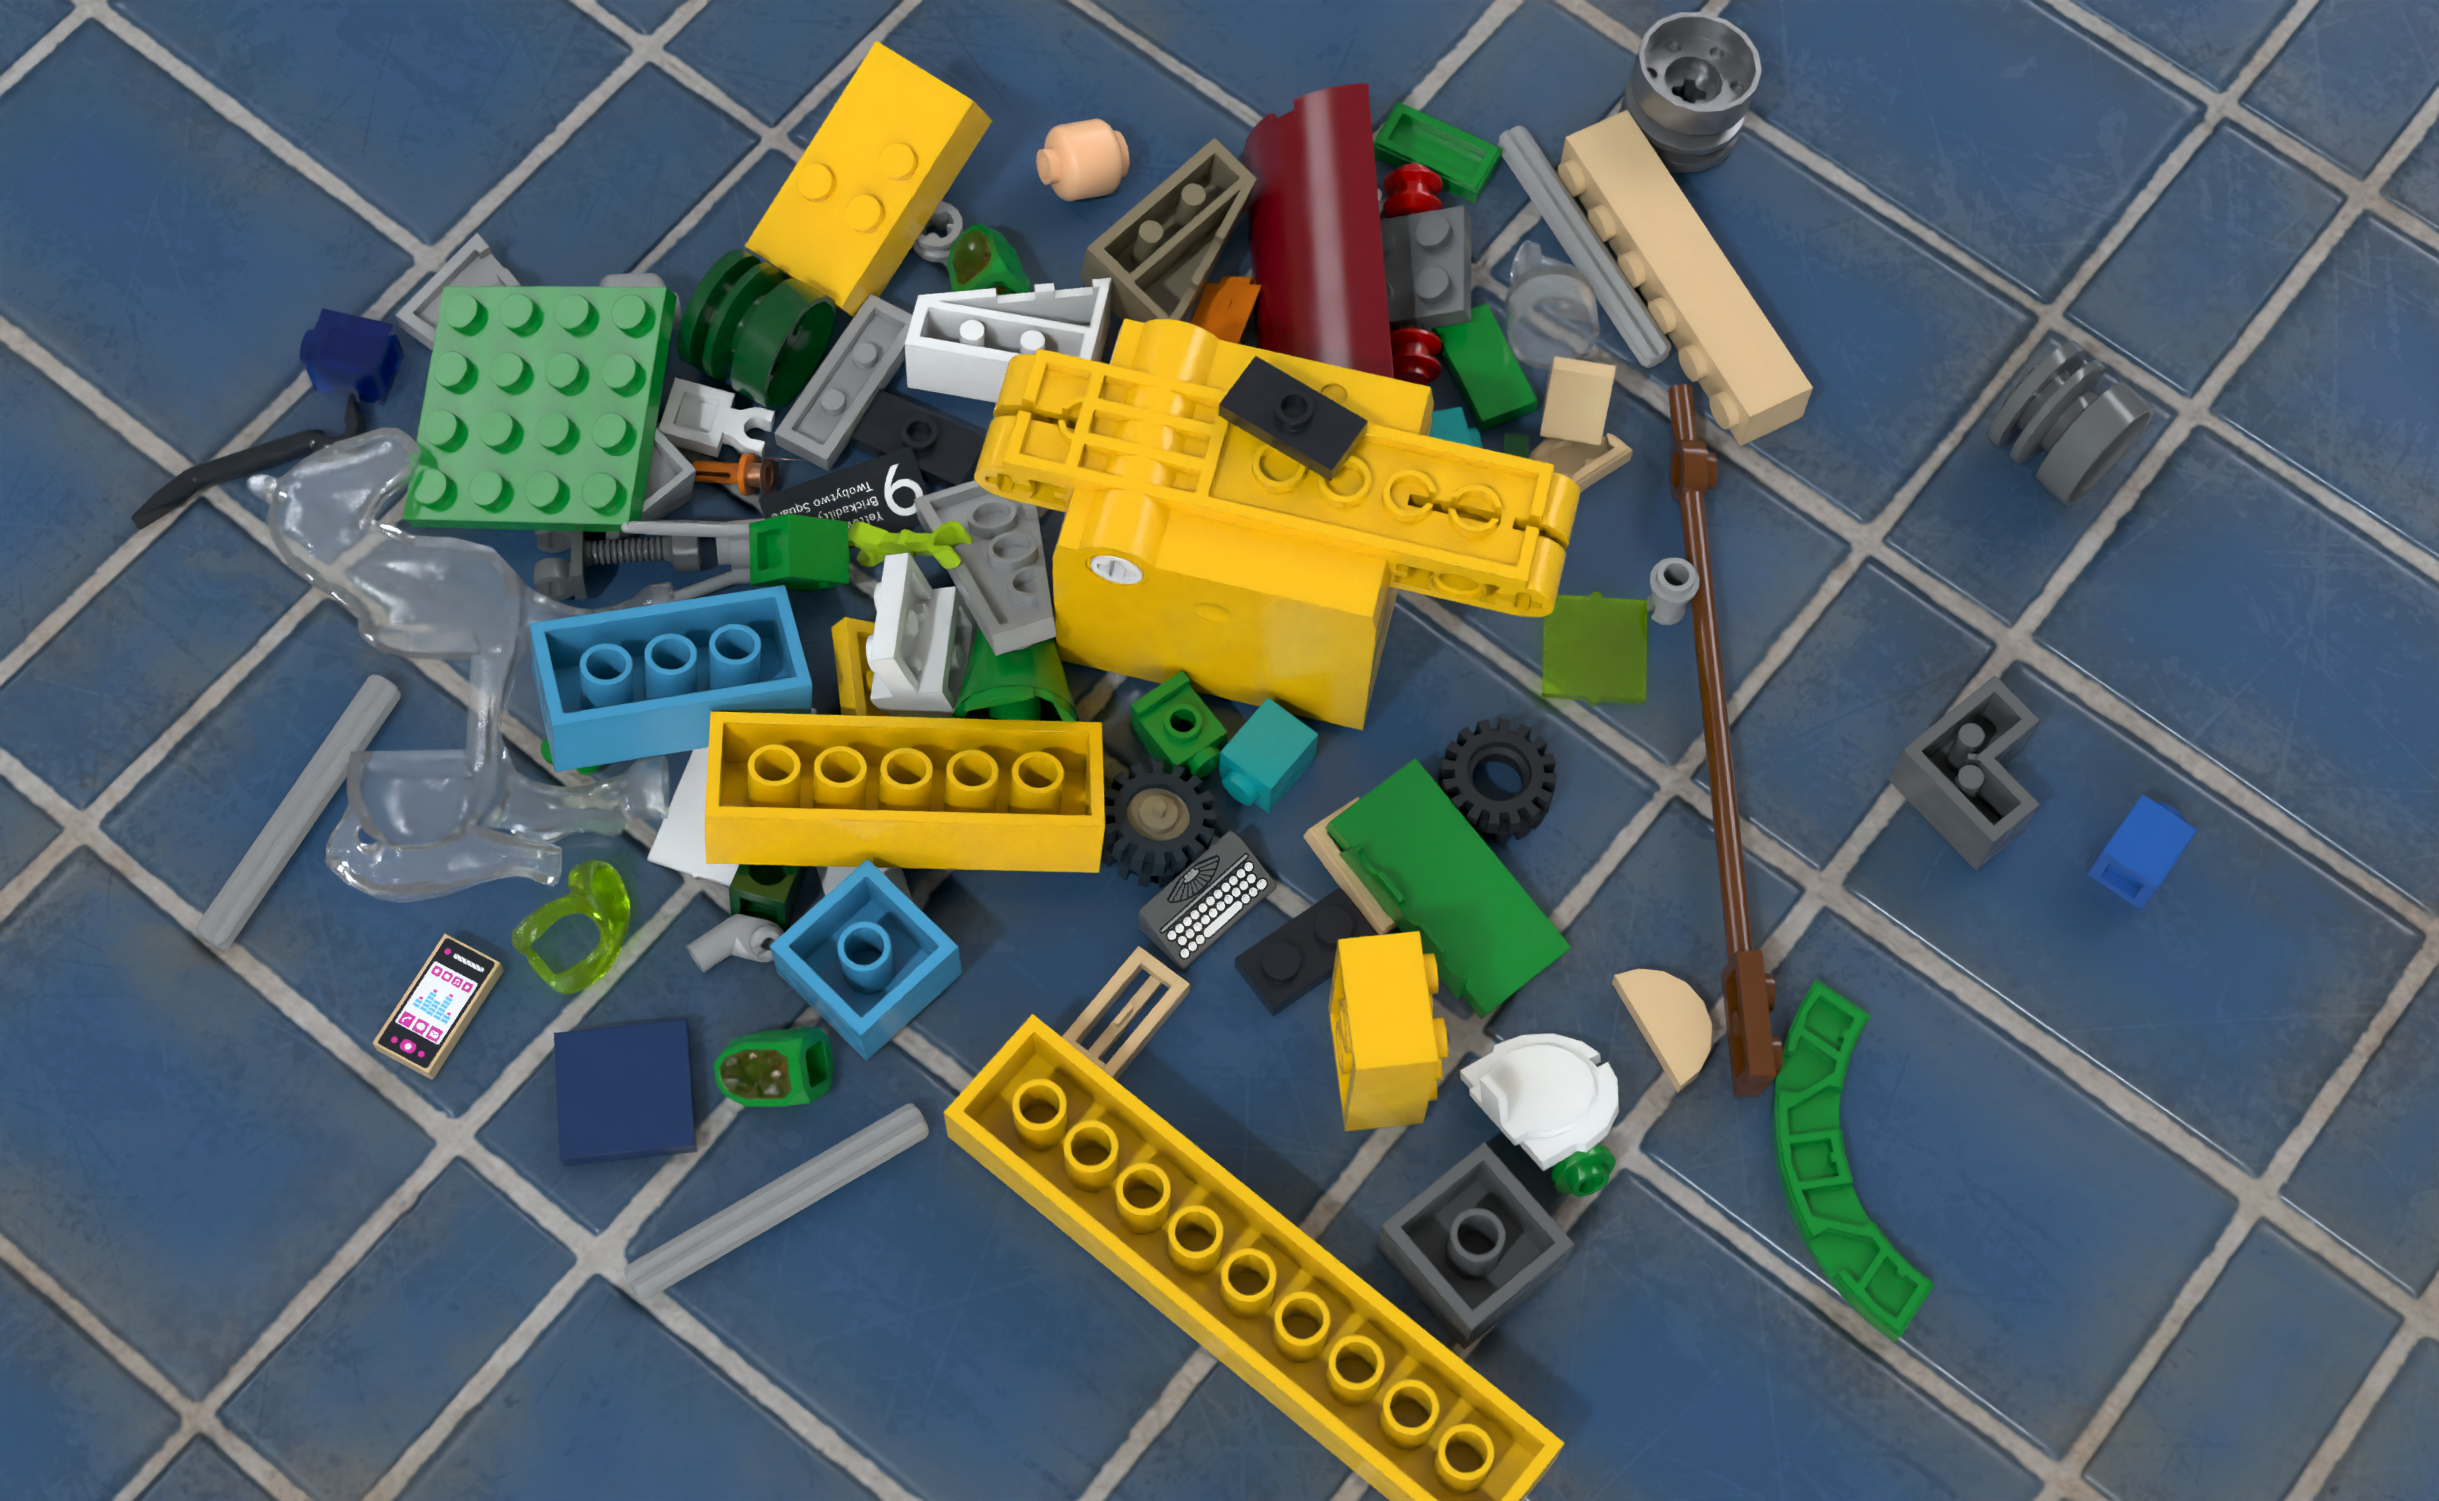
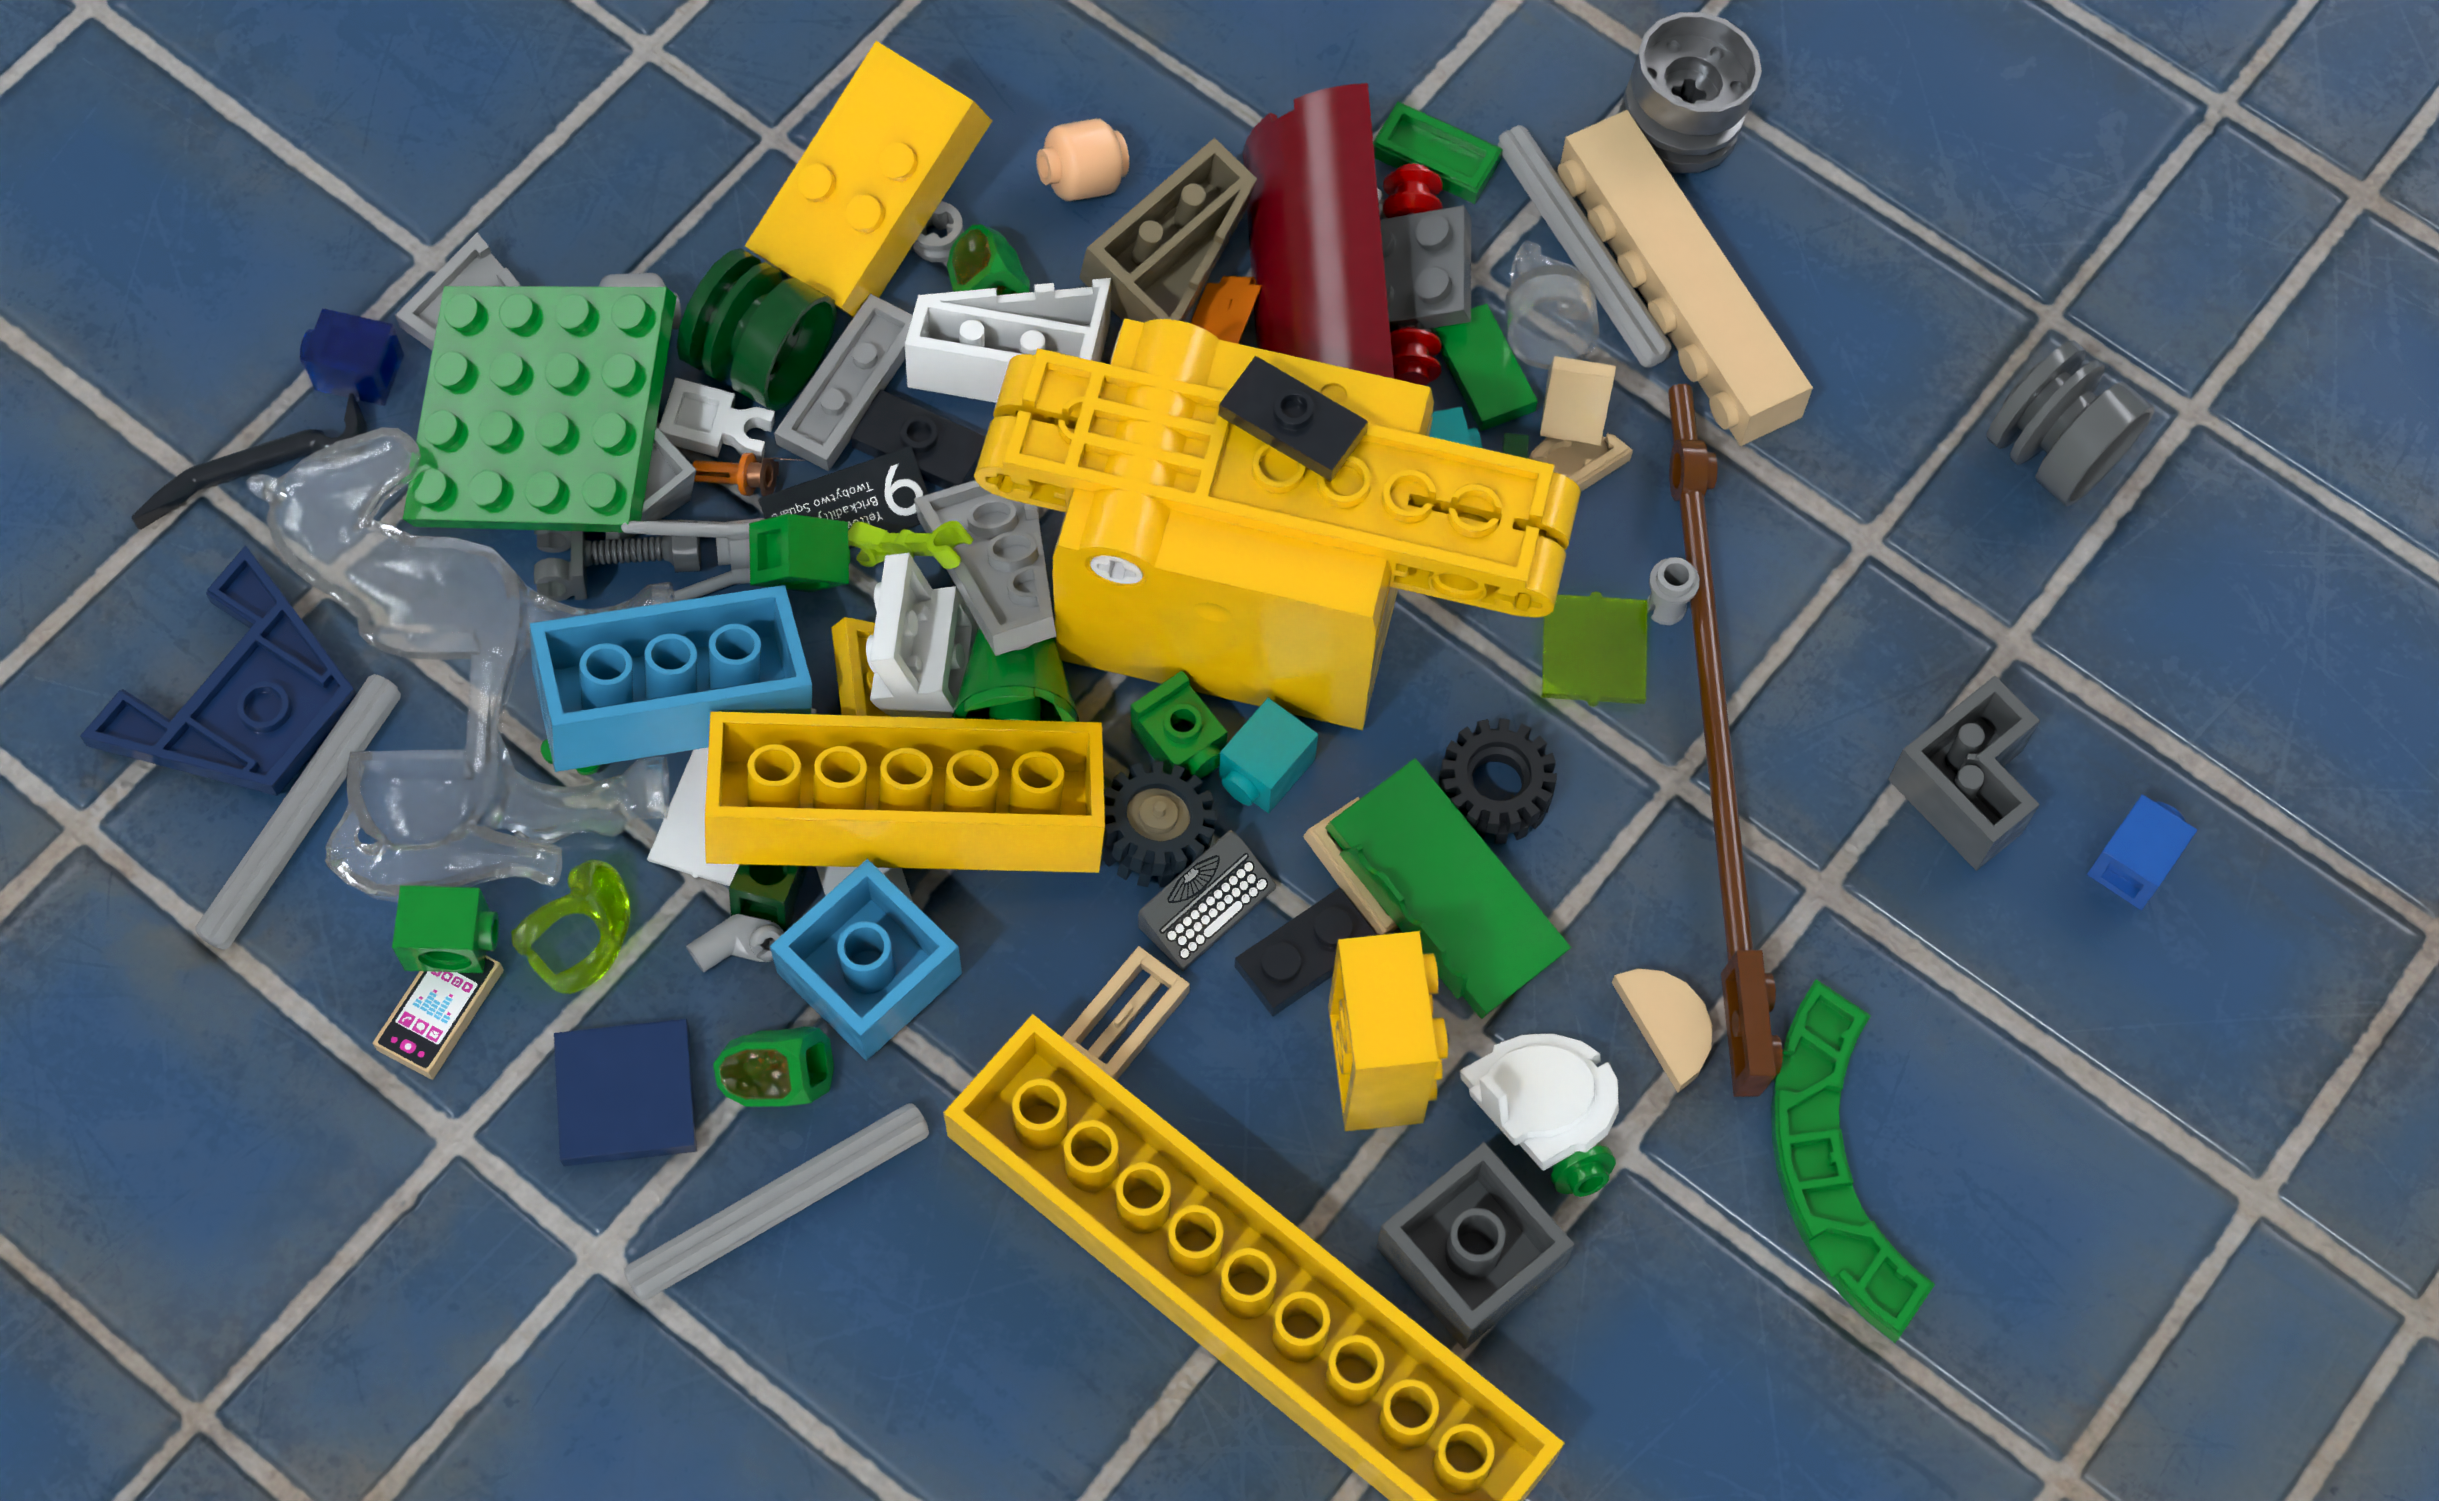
none -> dark blue wing [80,545,356,796]
none -> green brick [392,885,499,973]

